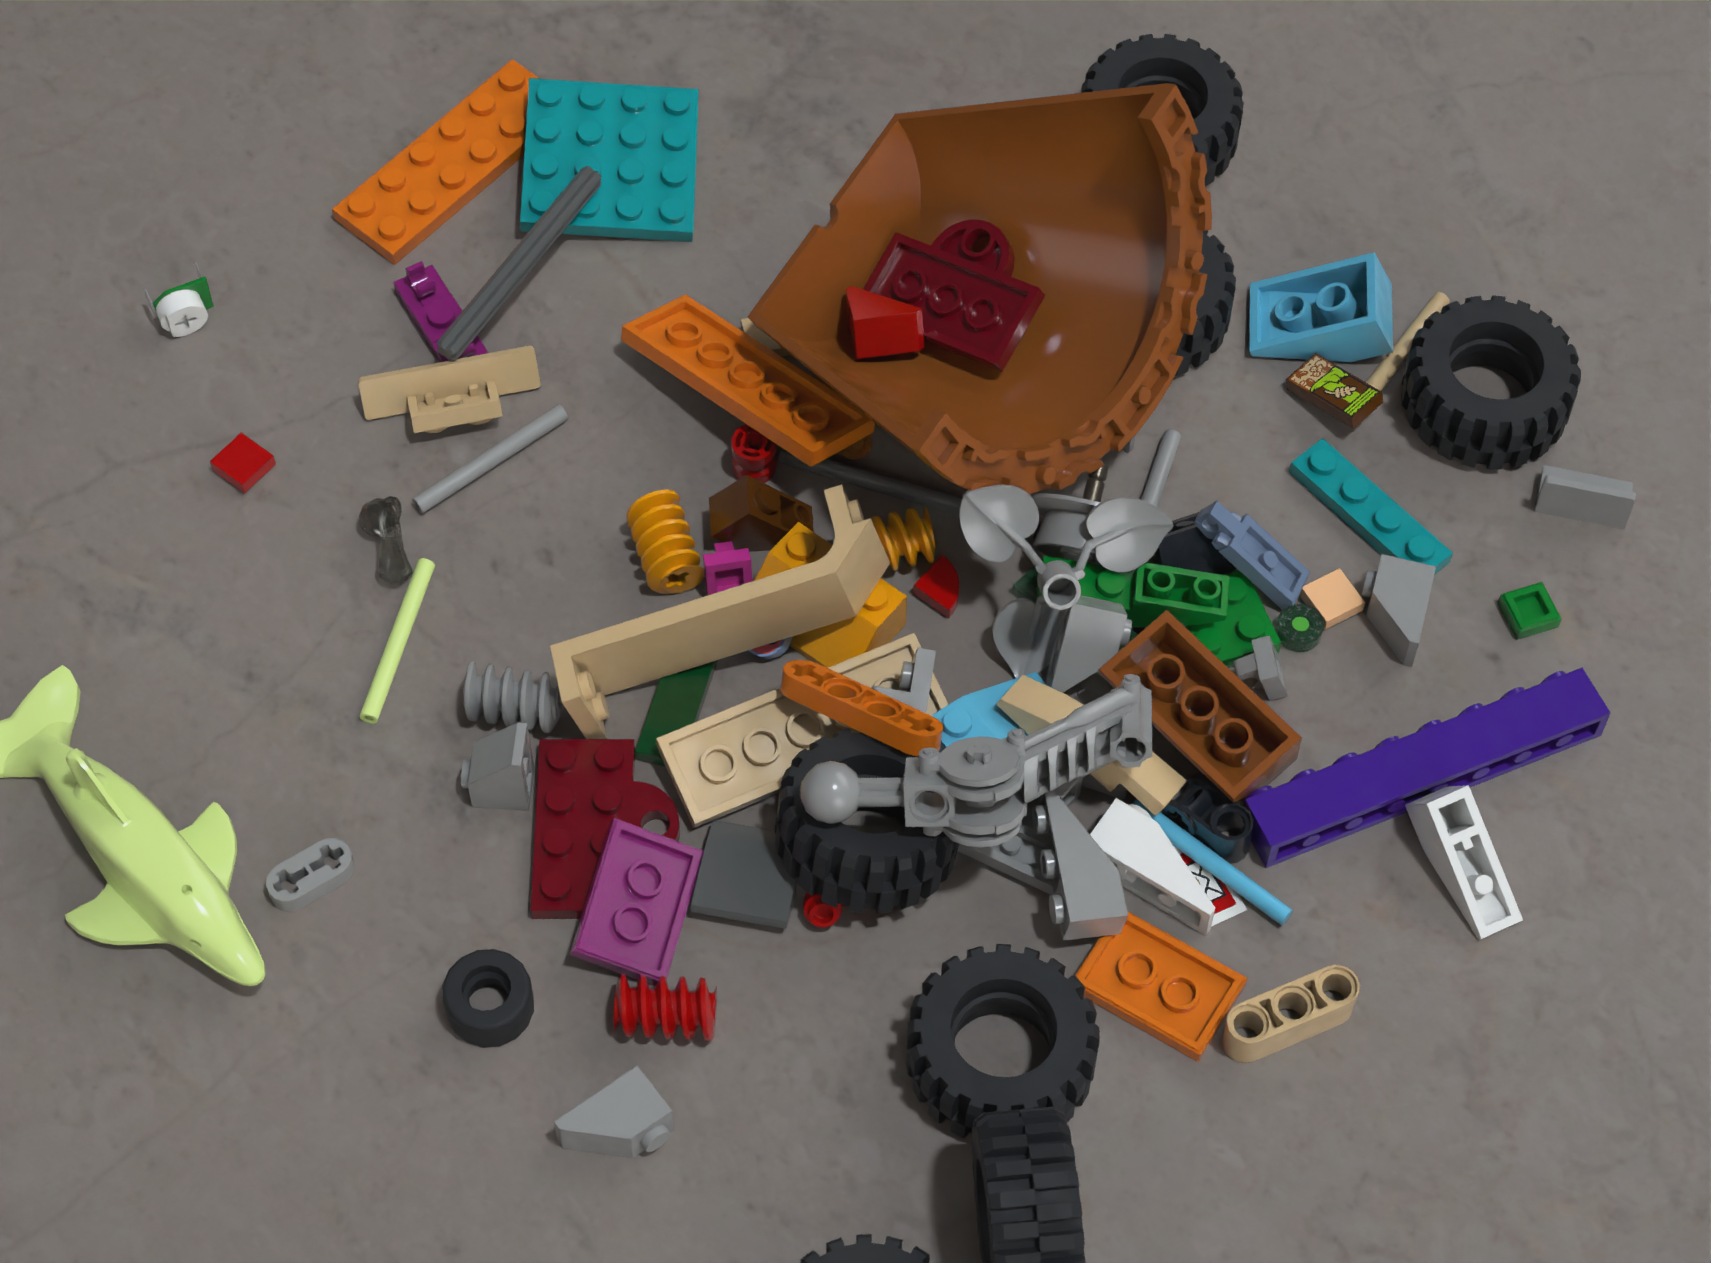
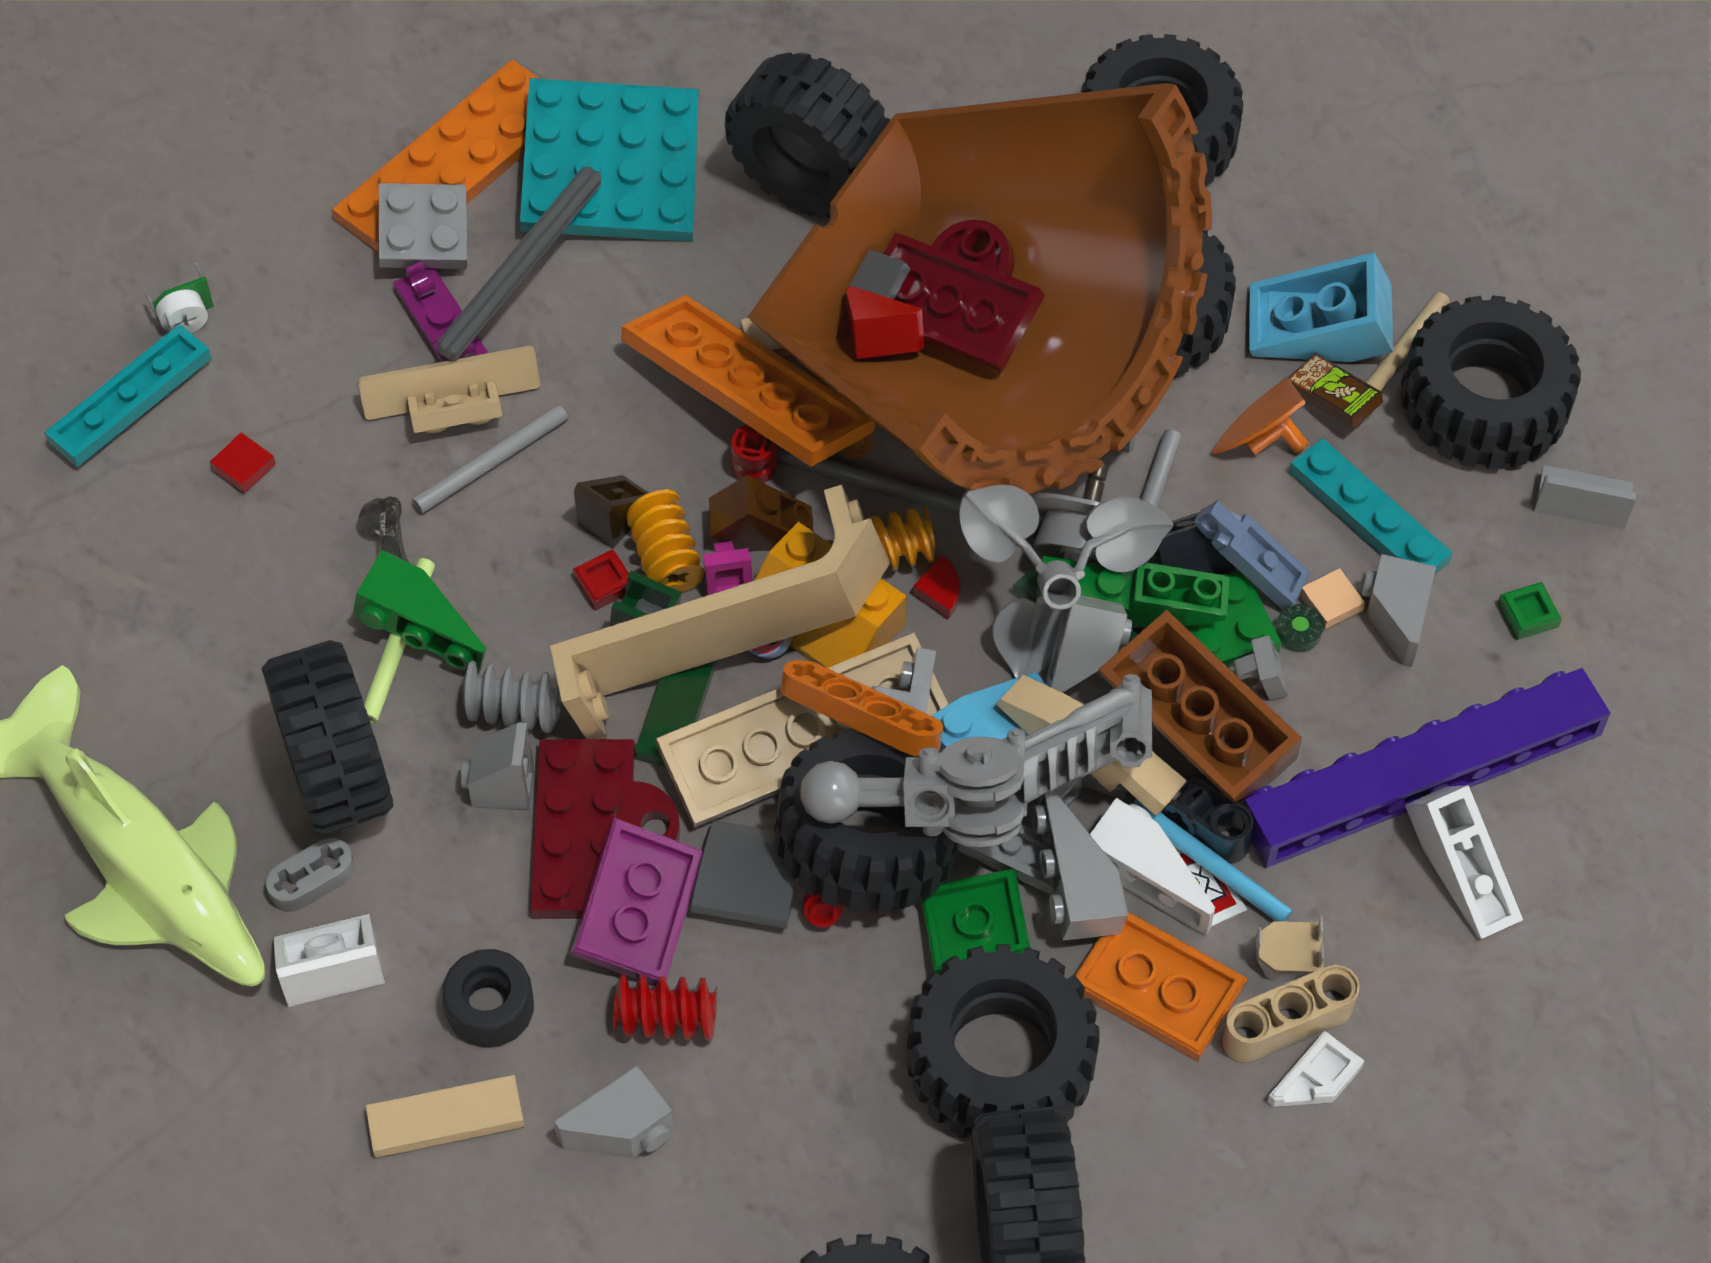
none -> teal plate [44,324,212,467]
none -> black tyre [261,640,394,835]
none -> white slope [273,914,385,1007]
none -> green slope [353,550,487,675]
none -> tan tile [366,1075,525,1158]
none -> light grey plate [379,183,467,269]
none -> red tile [573,549,629,611]
none -> dark brown slope [574,475,649,549]
none -> dark green window [609,571,682,627]
none -> black tyre [725,52,890,218]
none -> dark grey tile [849,249,910,299]
none -> green plate [921,868,1031,976]
none -> orange shield [1212,377,1308,455]
none -> tan piece [1256,915,1324,982]
none -> white tile [1267,1031,1364,1107]

